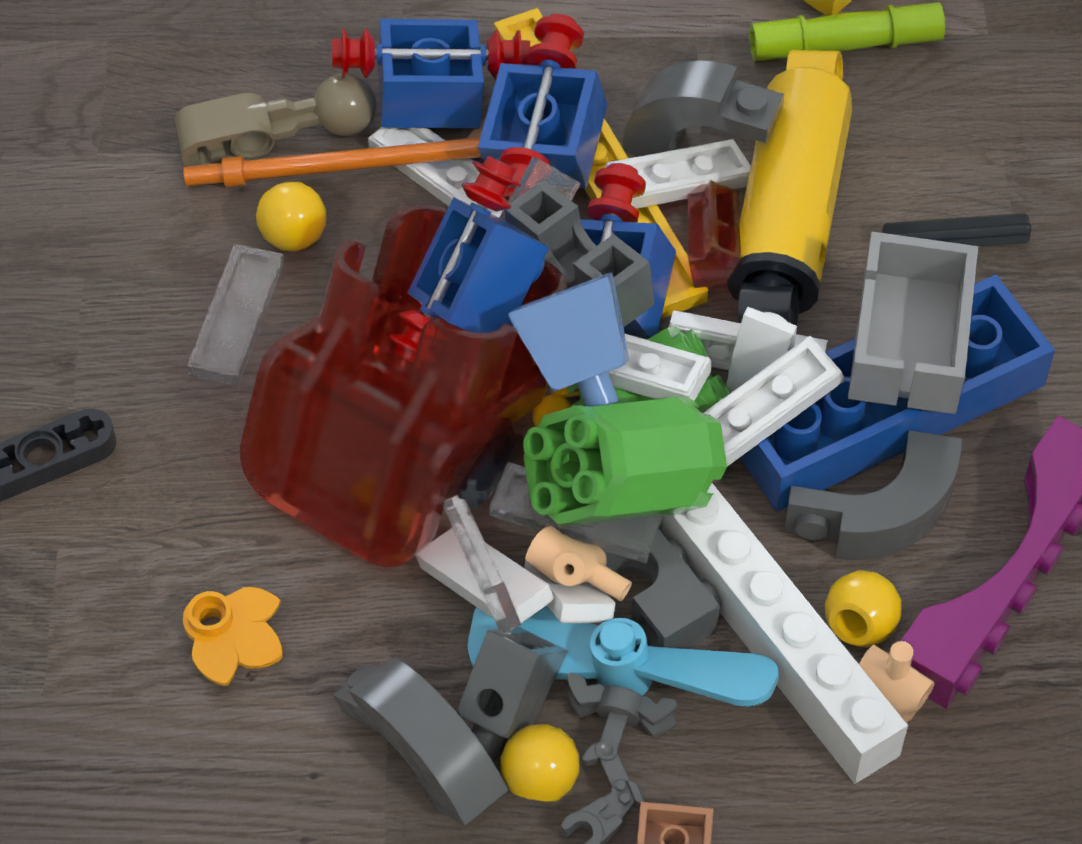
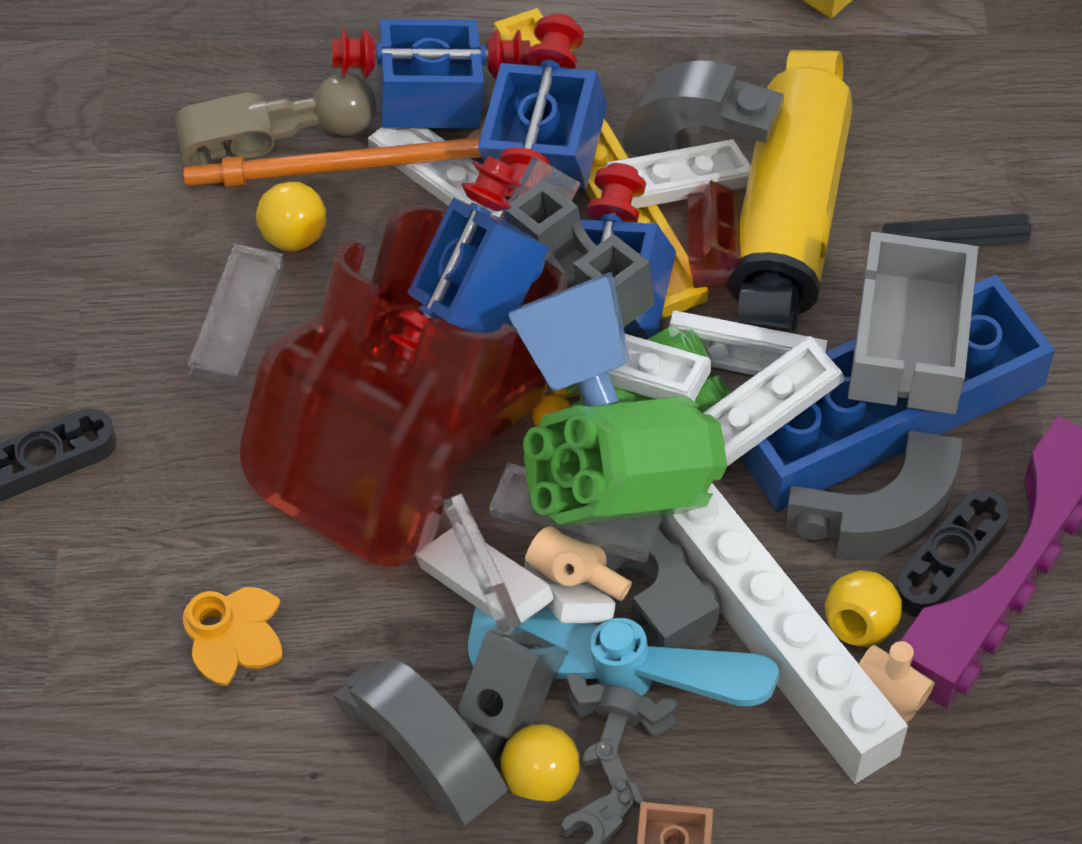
black axle [457,425,524,509] -> none
white slope [727,307,797,392] -> none
lime piece [749,2,945,62] -> none
none -> black beam [895,489,1009,617]

